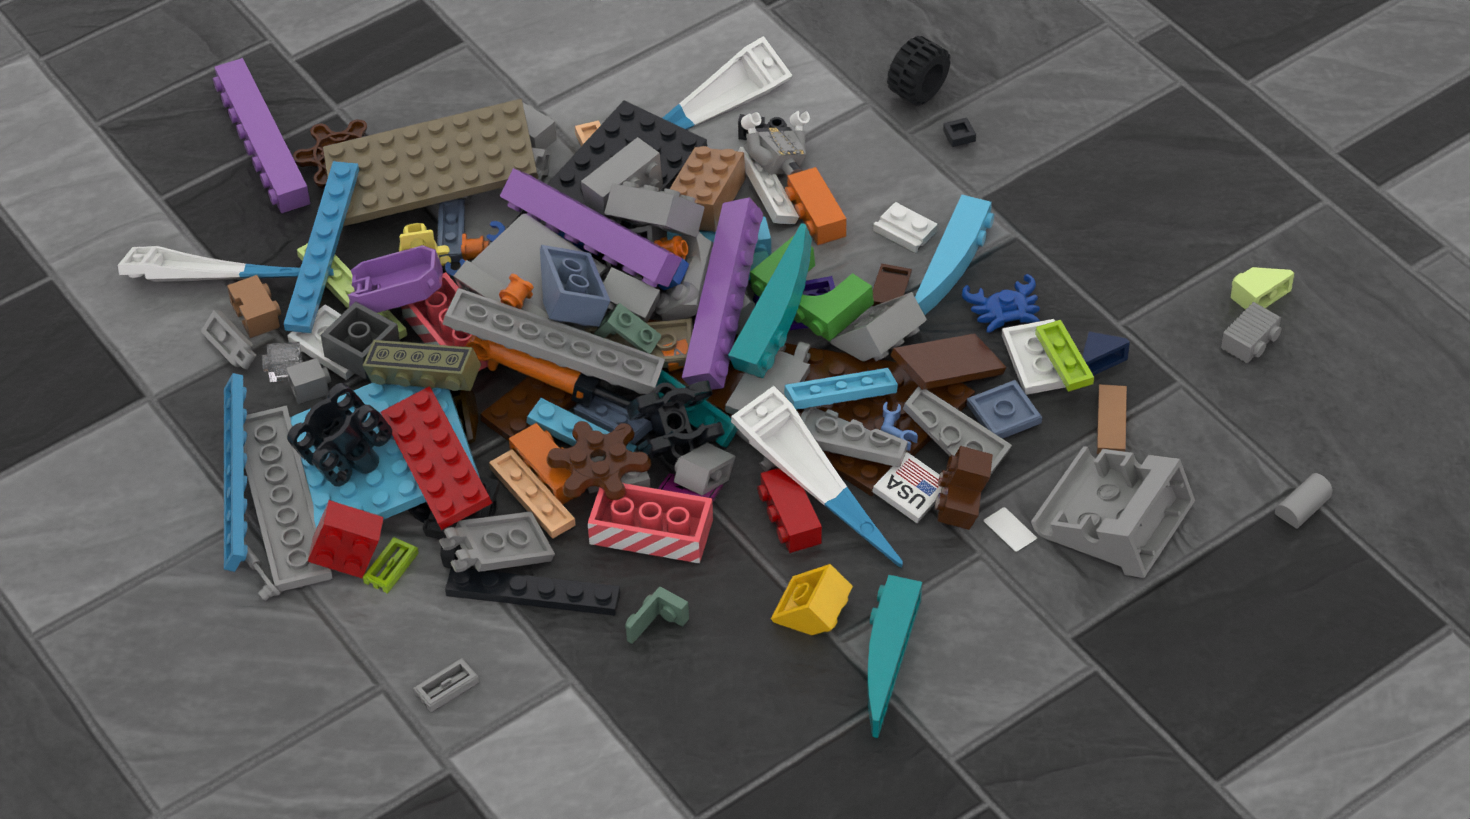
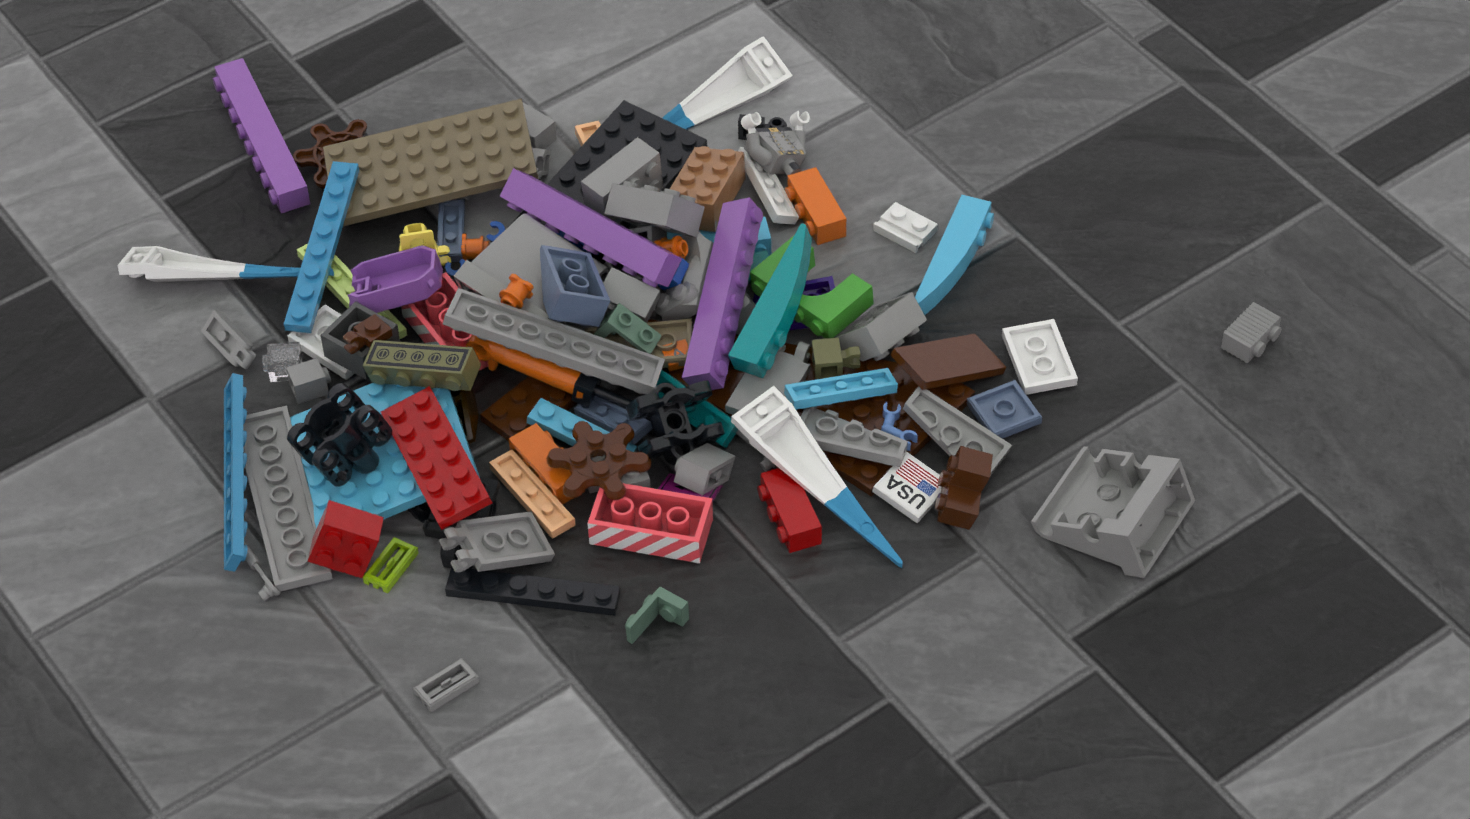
medium nougat brick [227,275,281,338] -> none
yellow slope [771,564,853,635] -> none
teal slope [867,575,922,738] -> none
reddish brown piece [872,263,912,306] -> none
black tyre [887,36,951,106] -> none
black plate [943,117,976,147] -> none
blue animal [962,274,1040,333] -> none
white sticker [984,507,1037,552] -> none
lime plate [1035,320,1094,392] -> none
dark blue slope [1082,331,1130,376] -> none
medium nougat tile [1097,384,1127,454] -> none
yellowish green slope [1231,267,1294,310] -> none
light grey brick [1275,473,1333,529] -> none
none -> reddish brown plate [343,314,393,354]
none -> olive brick [812,337,860,380]

